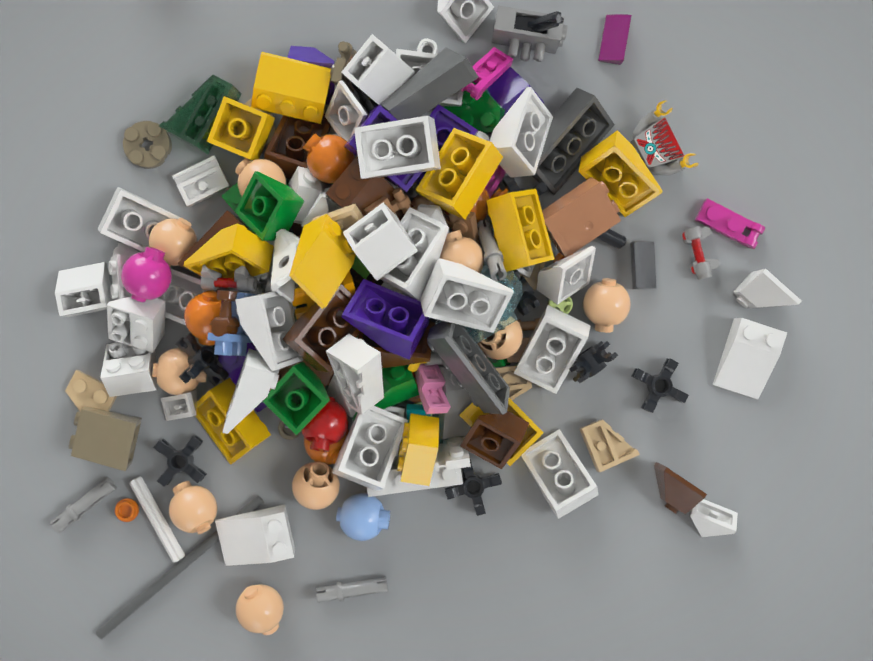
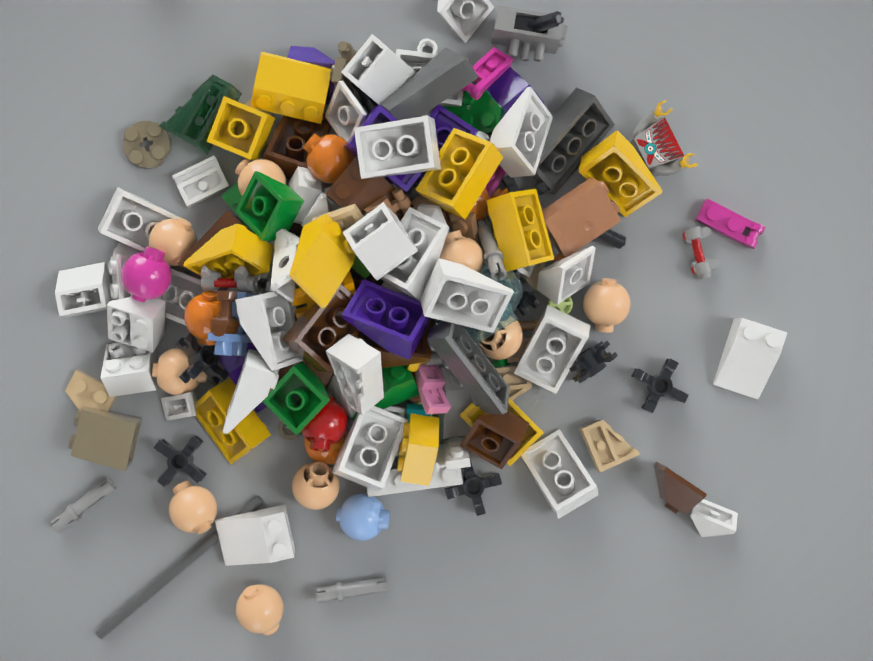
orange plate [115,498,139,522] -> none
white axle [129,476,185,562] -> none
magenta slope [598,14,632,65] -> none
slope [630,241,656,289] -> none
white slope [733,269,802,308] -> none

